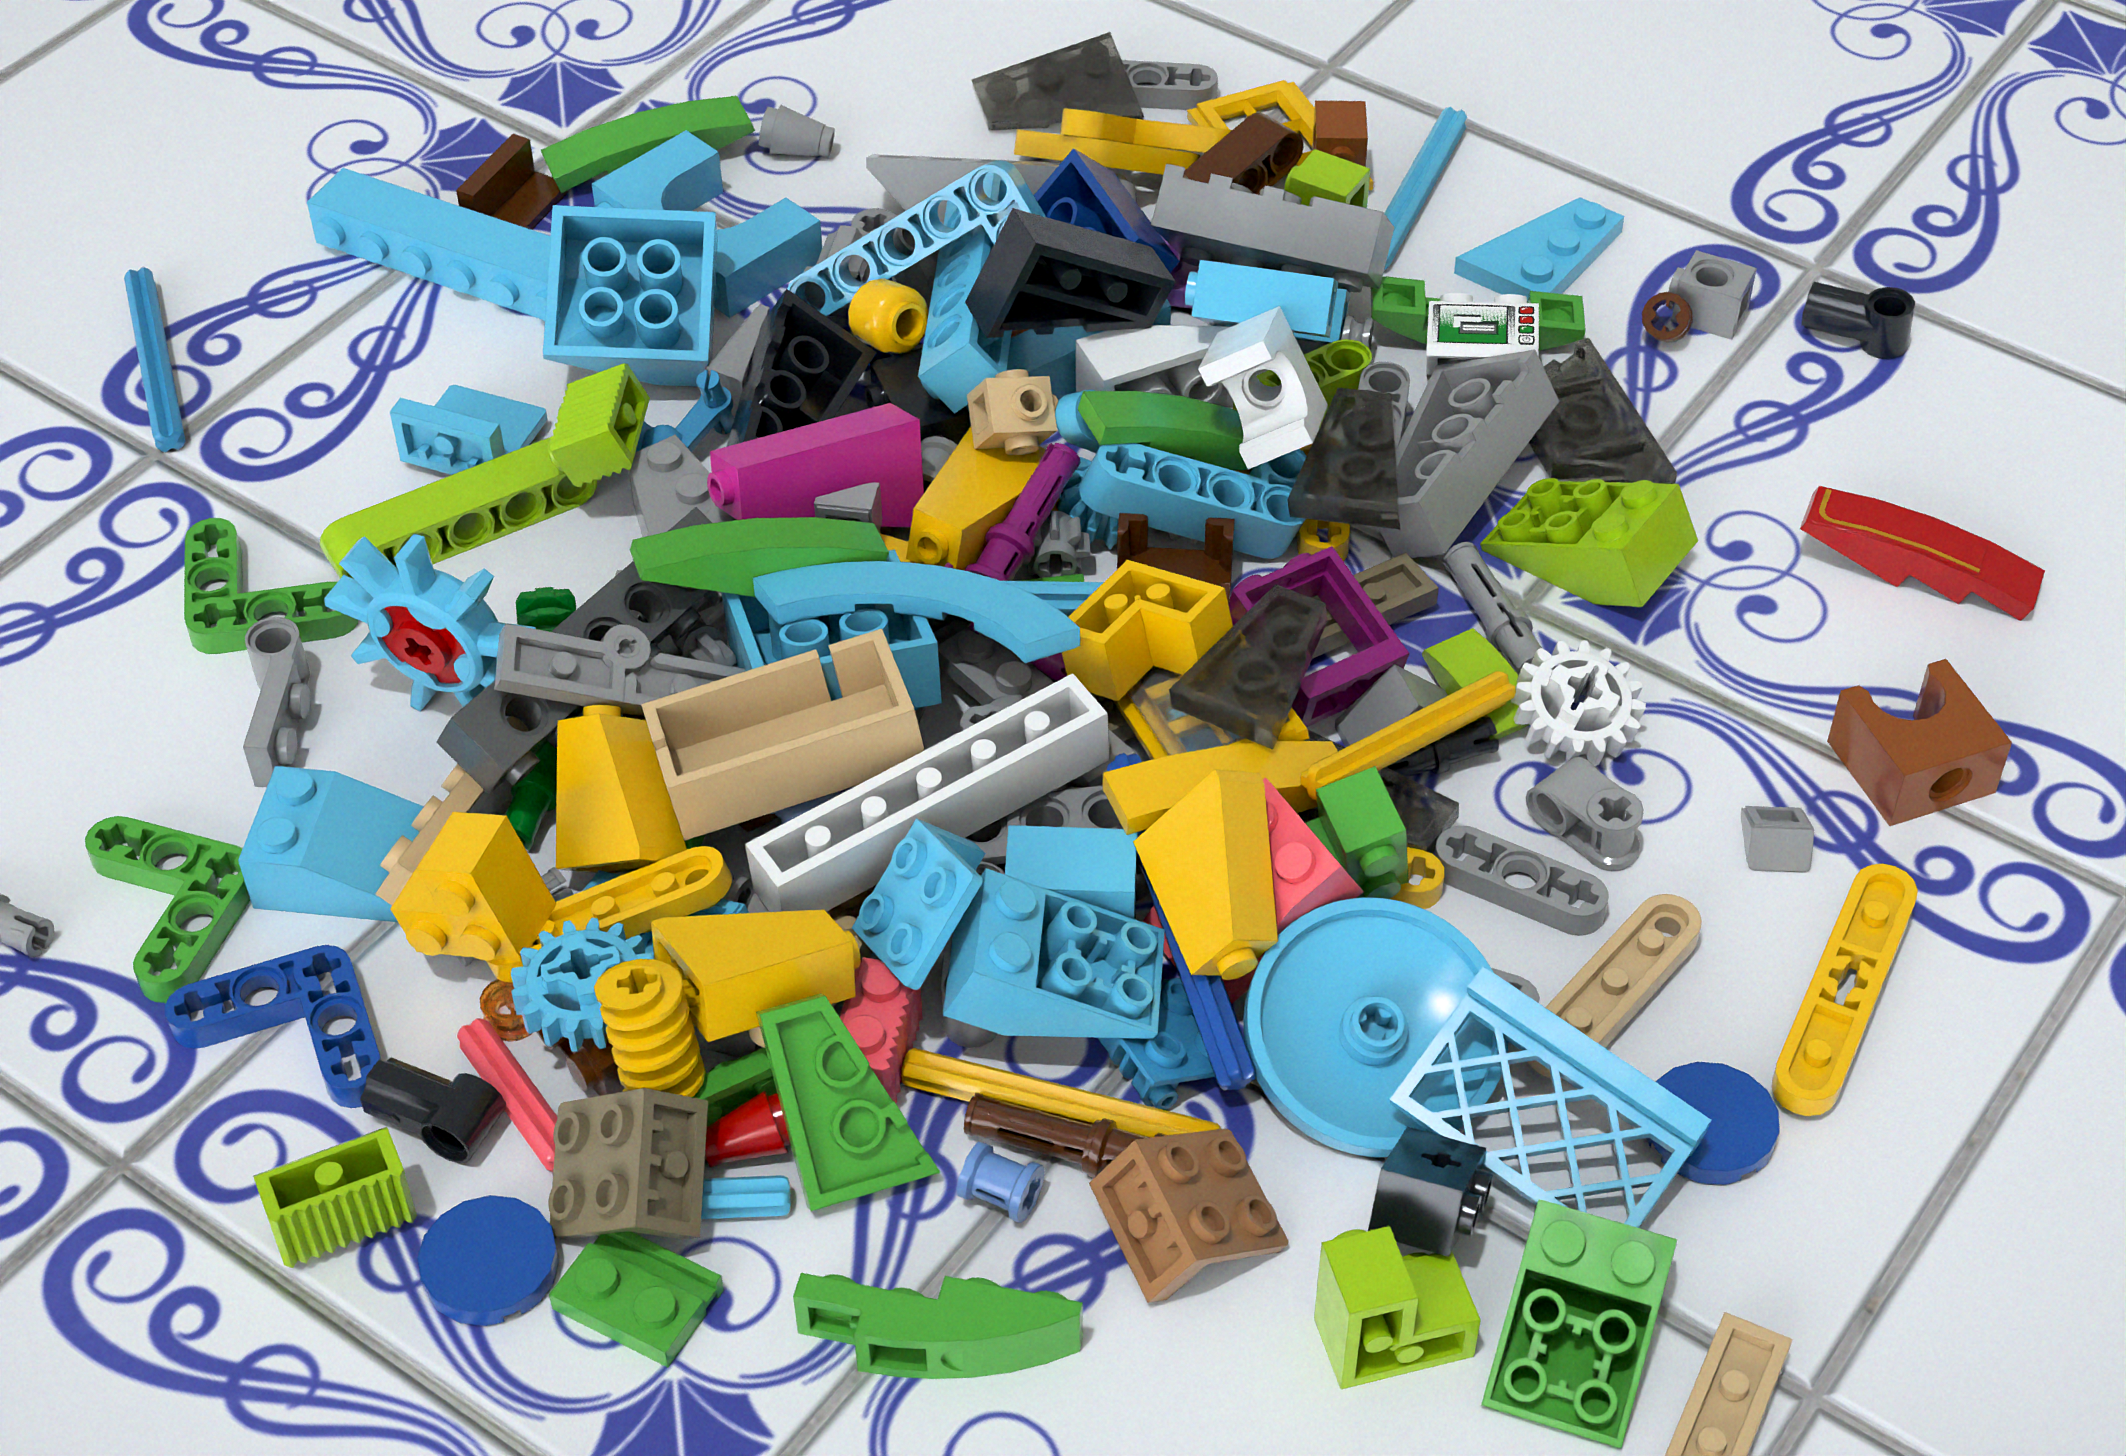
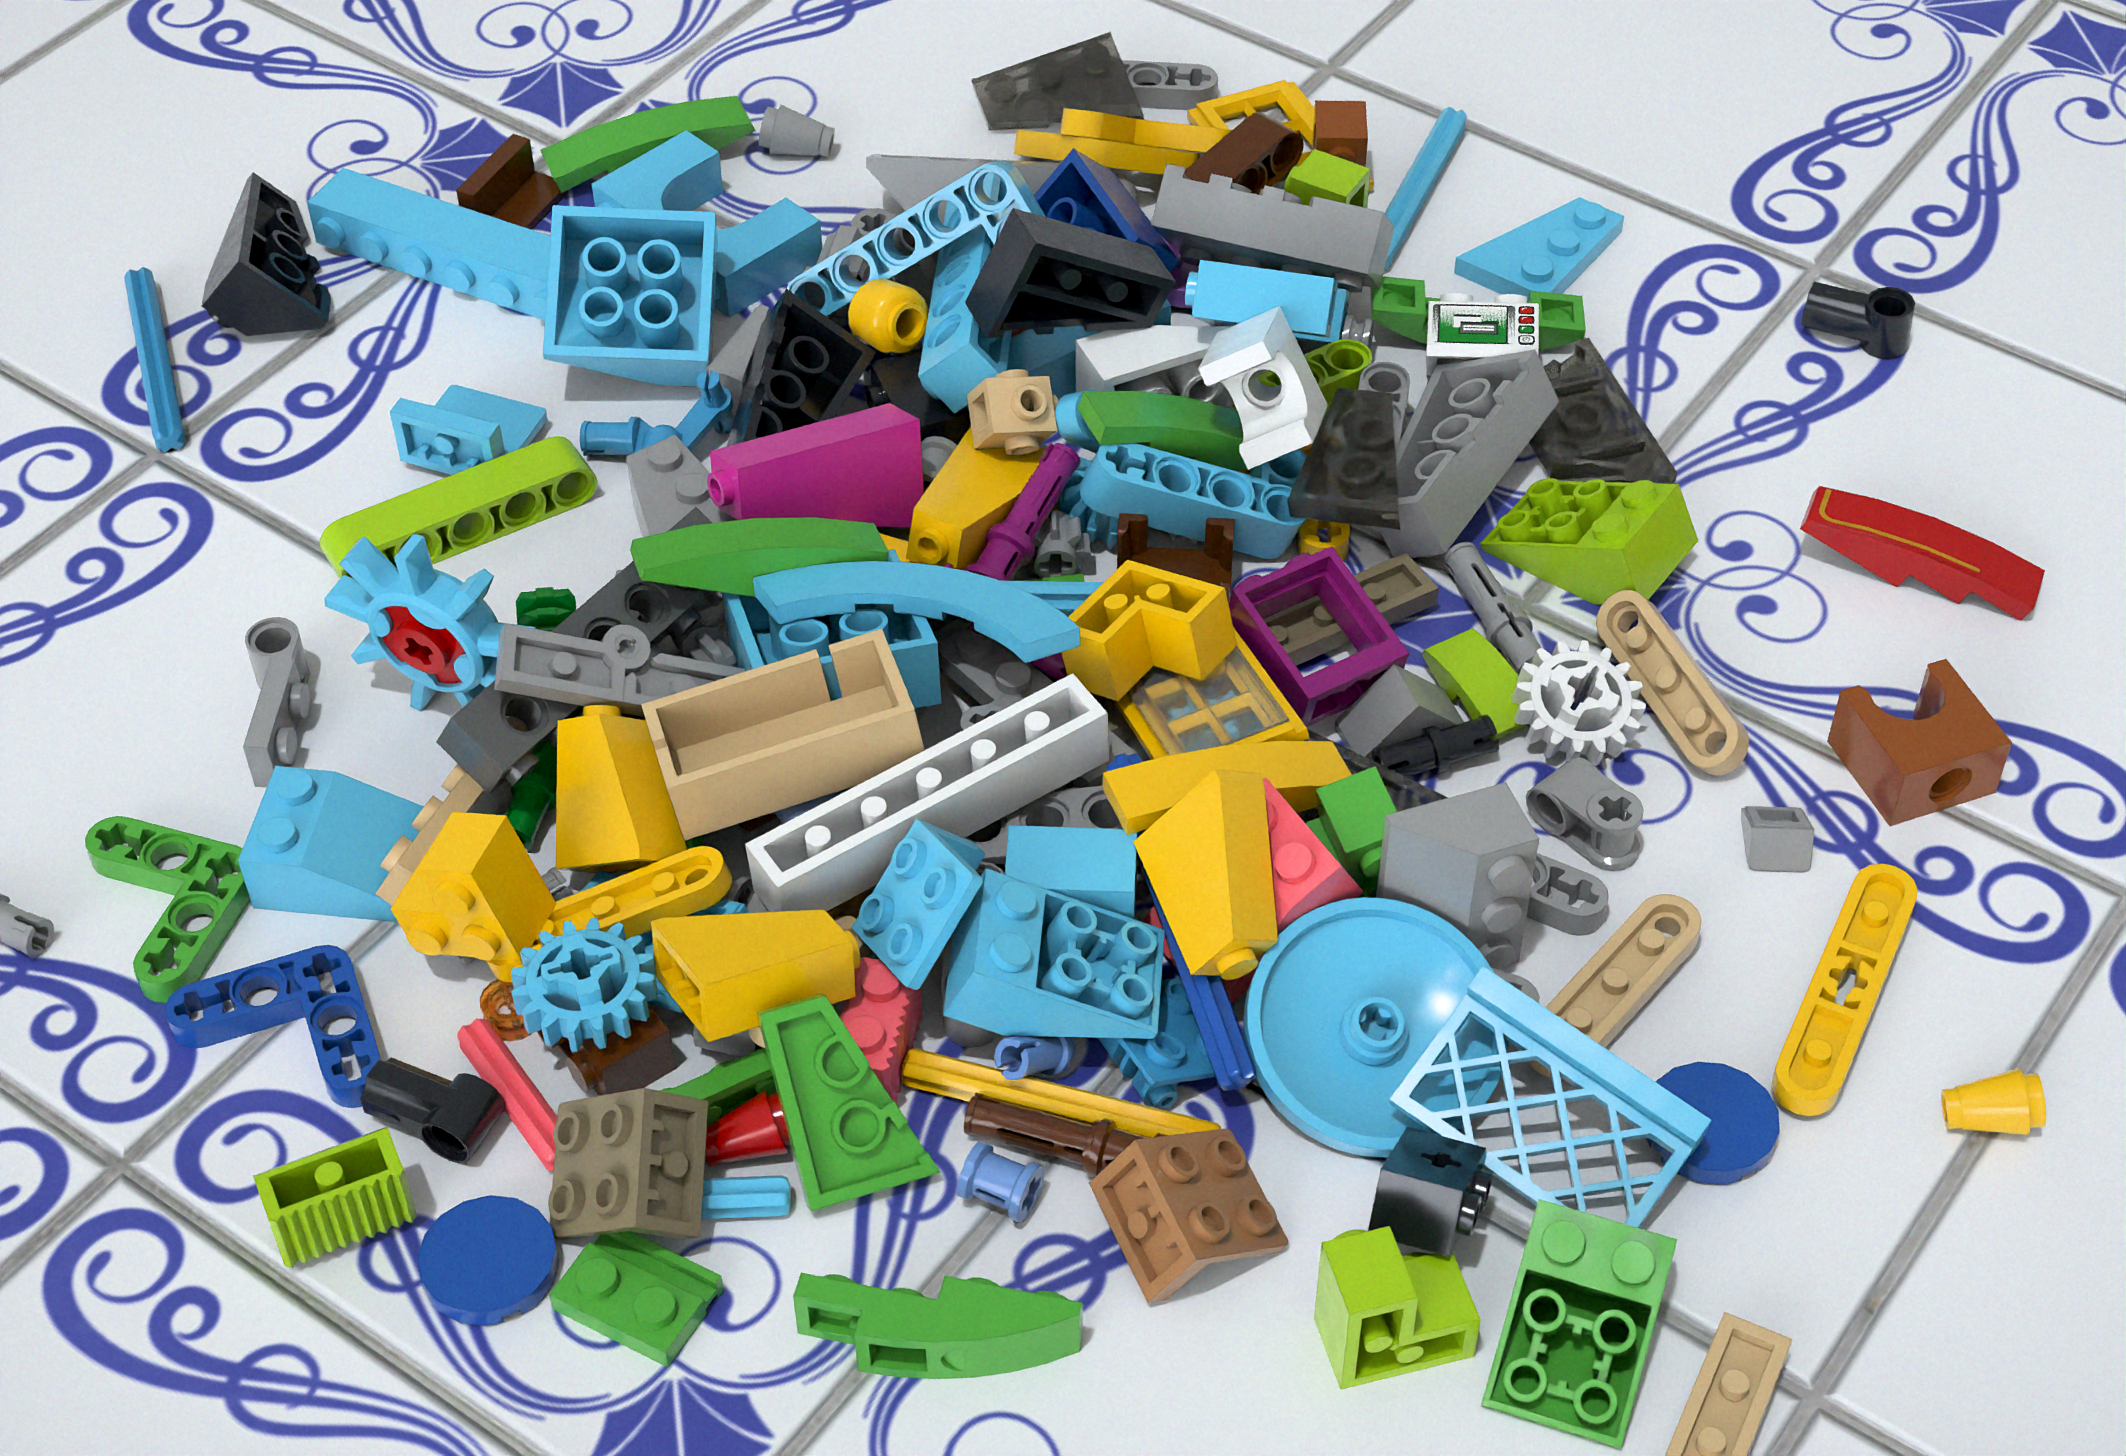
bright green beam [184,518,359,654] -> none
lime brick [548,363,650,488] -> none
yellow piece [594,959,706,1097] -> none
light grey slope [814,482,882,533] -> none
clear smoke wing [1169,584,1328,749] -> none
yellow axle [1300,671,1516,800] -> none
reddish brown bush [1642,292,1693,343] -> none
light grey brick [1668,250,1757,340] -> none
none -> black wedge [201,172,331,336]
none -> medium blue pin [994,1036,1075,1080]
none -> light grey slope [1376,782,1539,970]
none -> tan plate [1596,590,1749,775]
none -> yellow cone [1941,1068,2046,1135]

